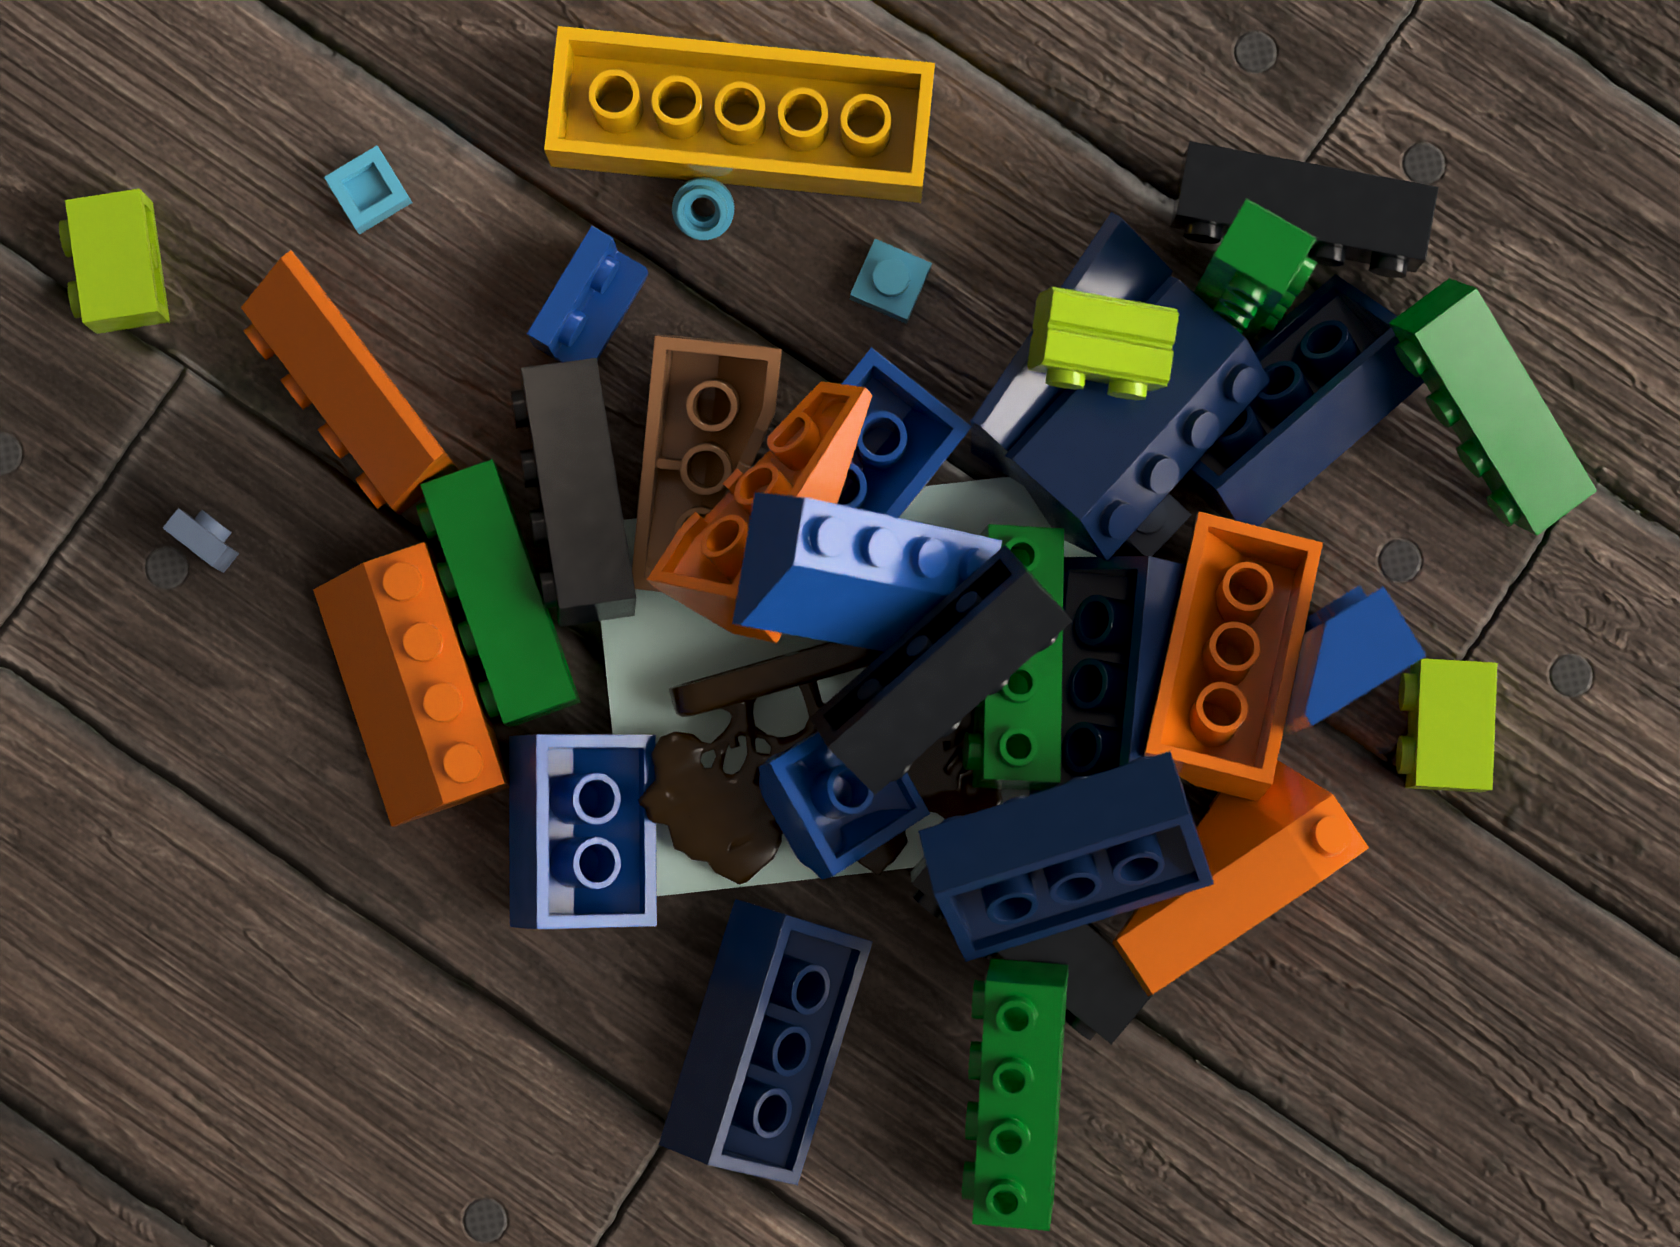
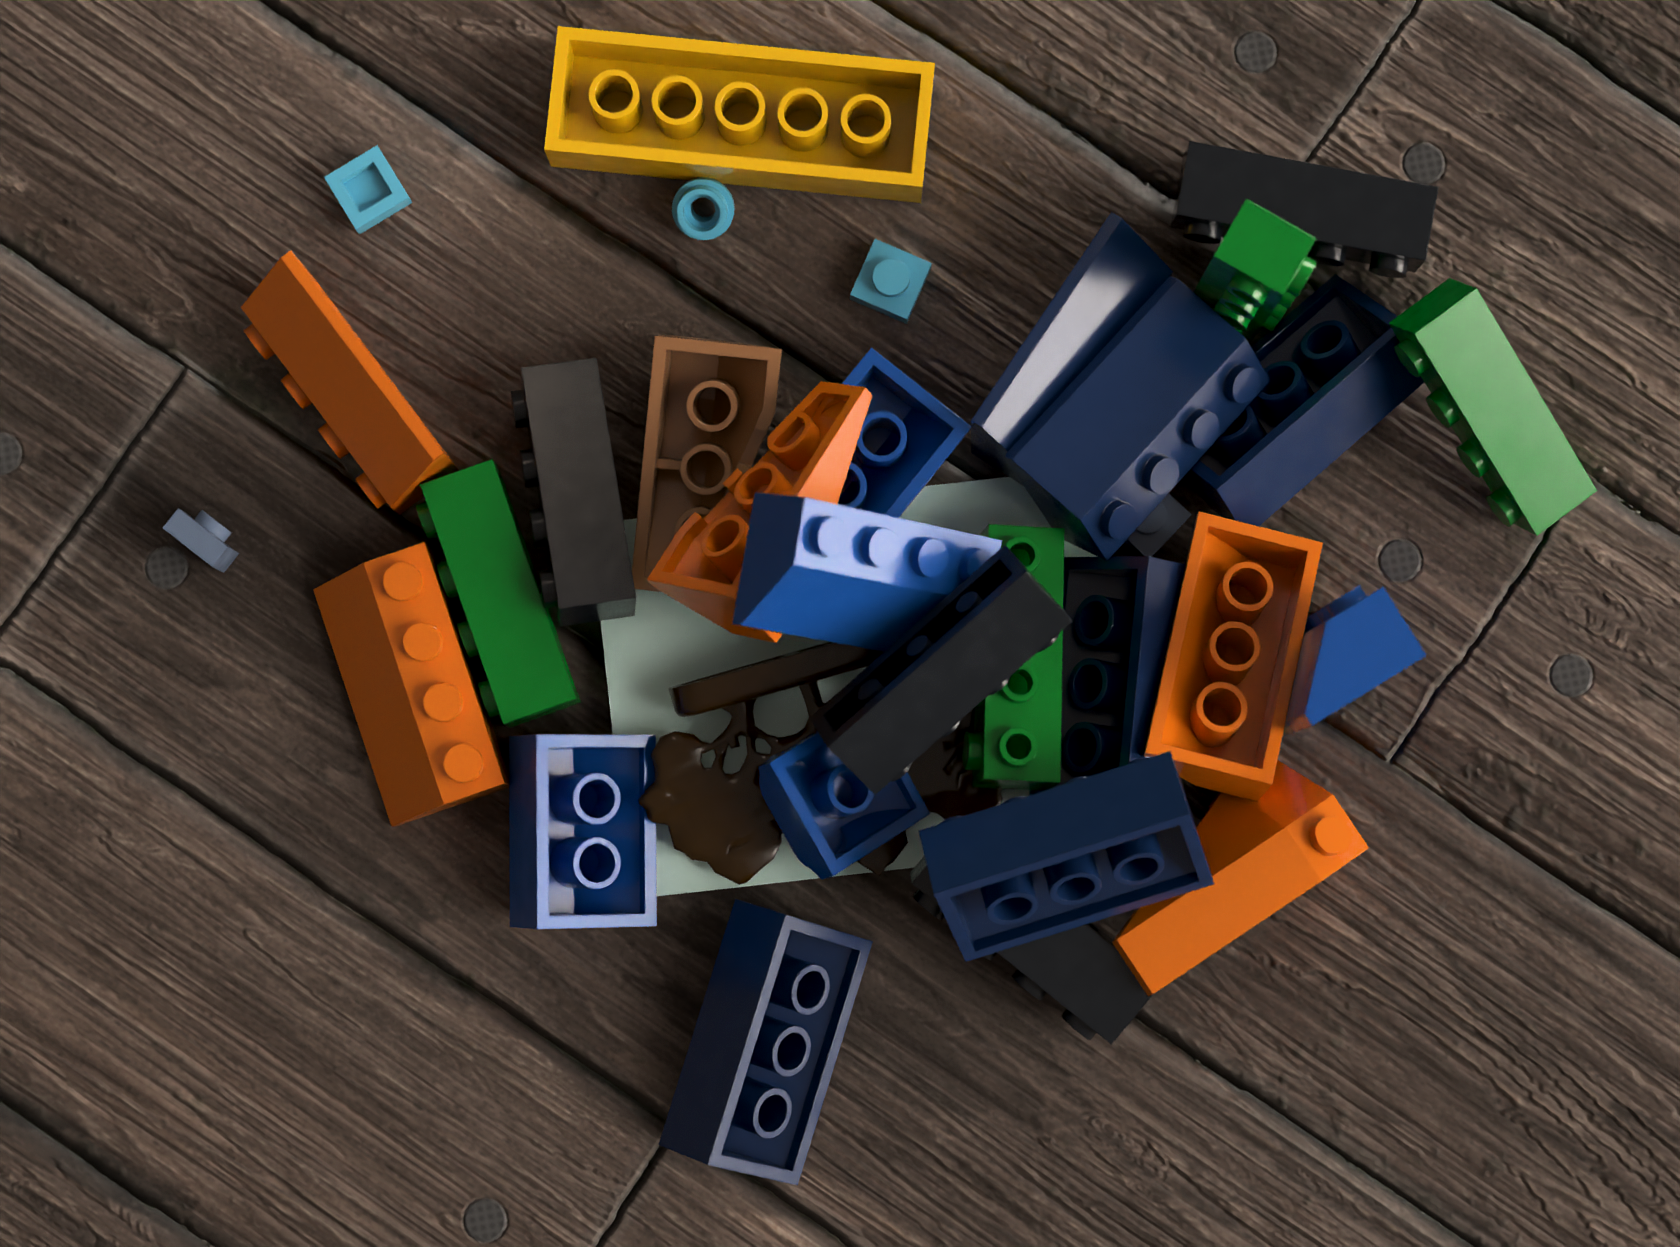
lime brick [59,188,170,334] -> none
blue bracket [527,226,649,362] -> none
green brick [962,958,1068,1231] -> none
lime brick [1027,287,1179,400] -> none
lime brick [1396,658,1498,793] -> none

